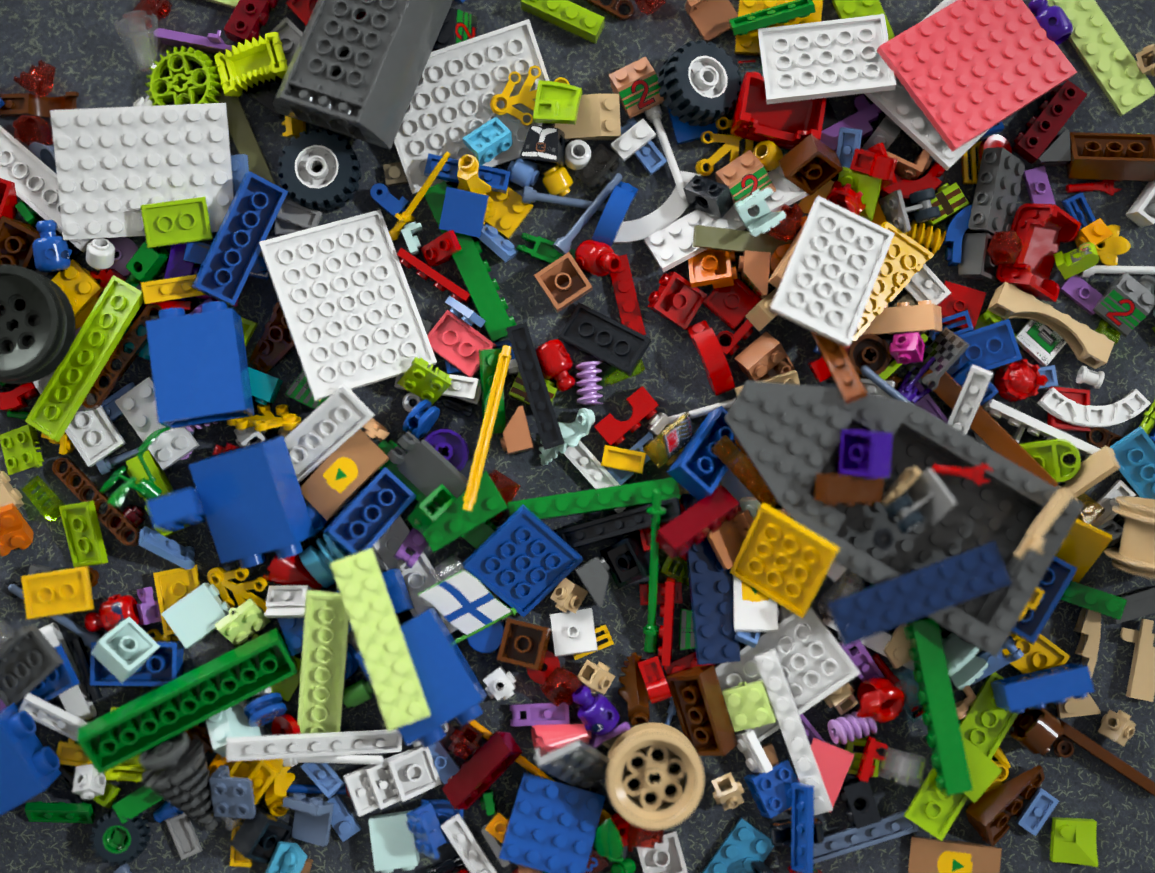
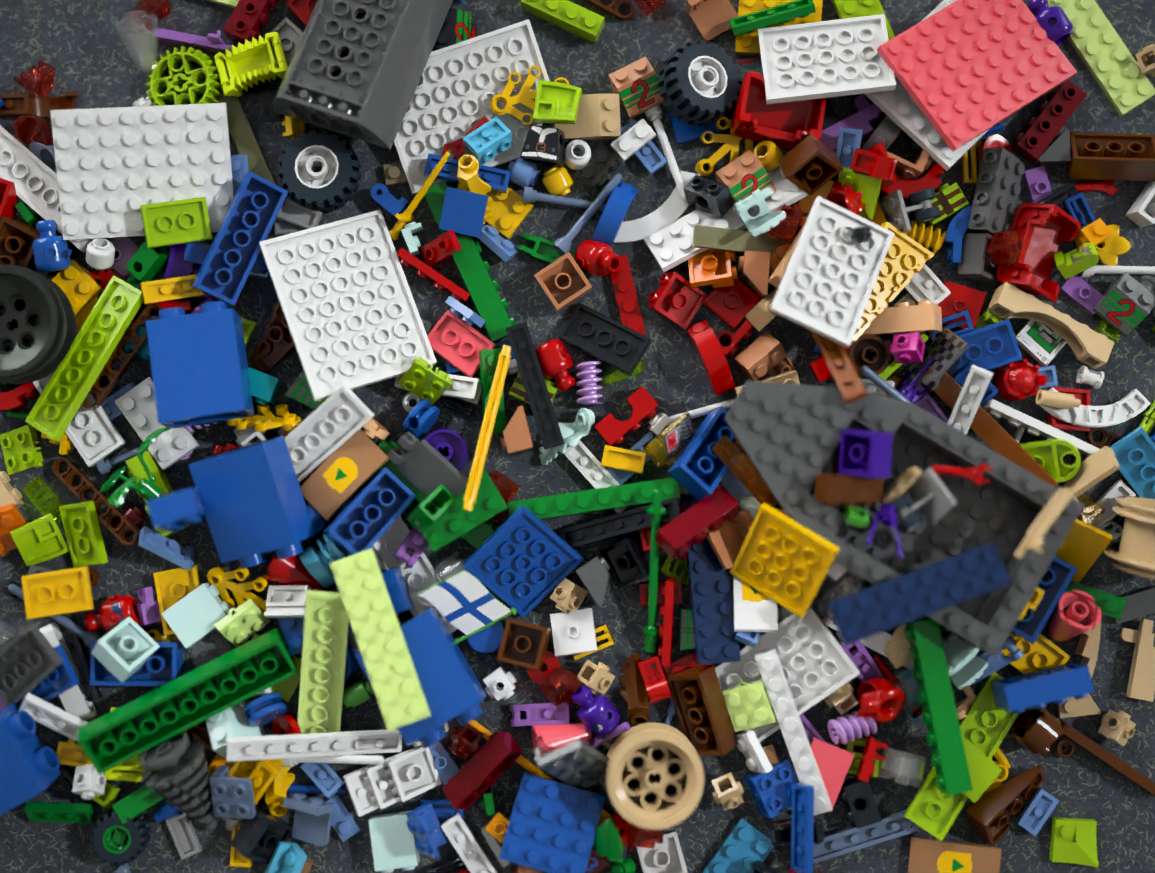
none -> lime plate [10,513,69,566]
none -> red piece [443,116,489,159]
none -> bright green tile [844,506,869,529]
none -> black plate [851,227,873,243]
none -> dark purple plant [866,503,903,559]
none -> tan cylinder [1036,389,1081,410]
none -> black axle [1037,183,1077,205]
none -> coral cone [1049,590,1101,642]

